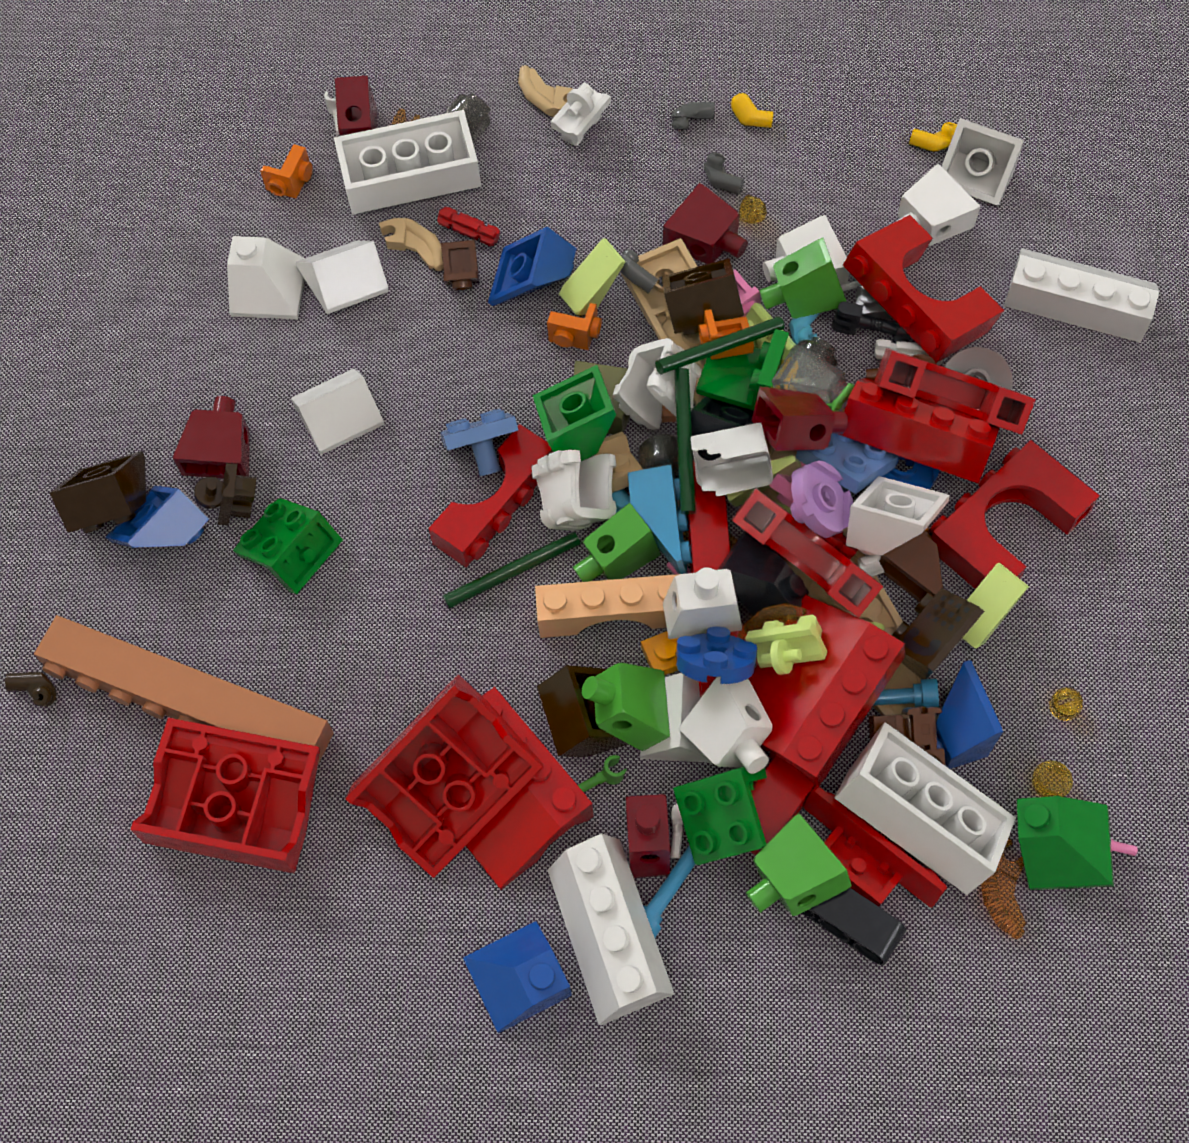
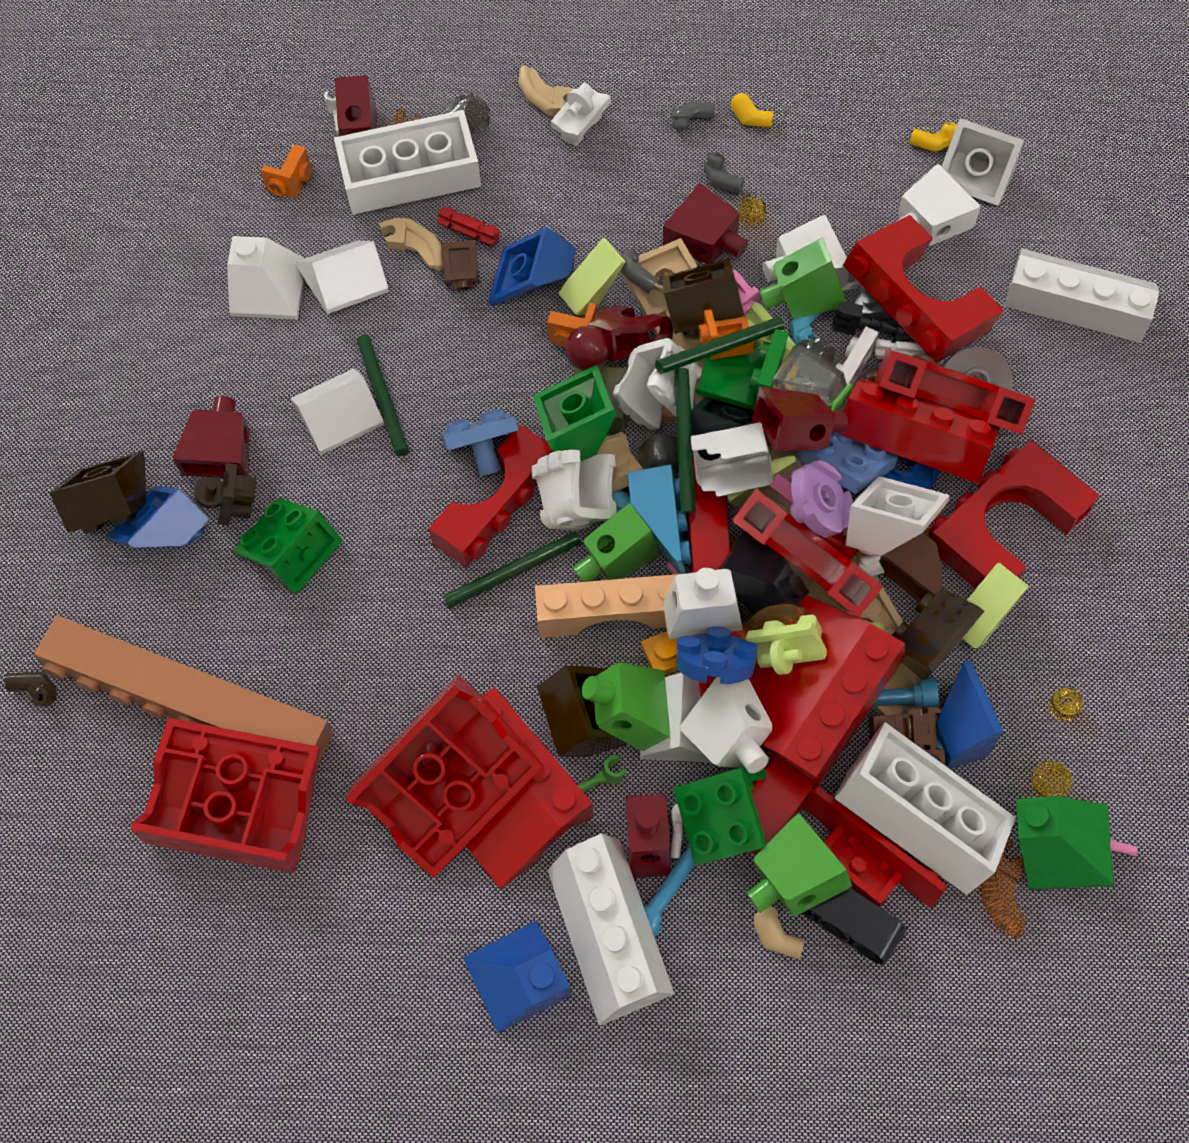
none -> dark green bar [356,335,409,456]
none -> dark red piece [565,305,673,371]
none -> tan arm [754,906,805,960]
none -> white plate [829,327,879,400]

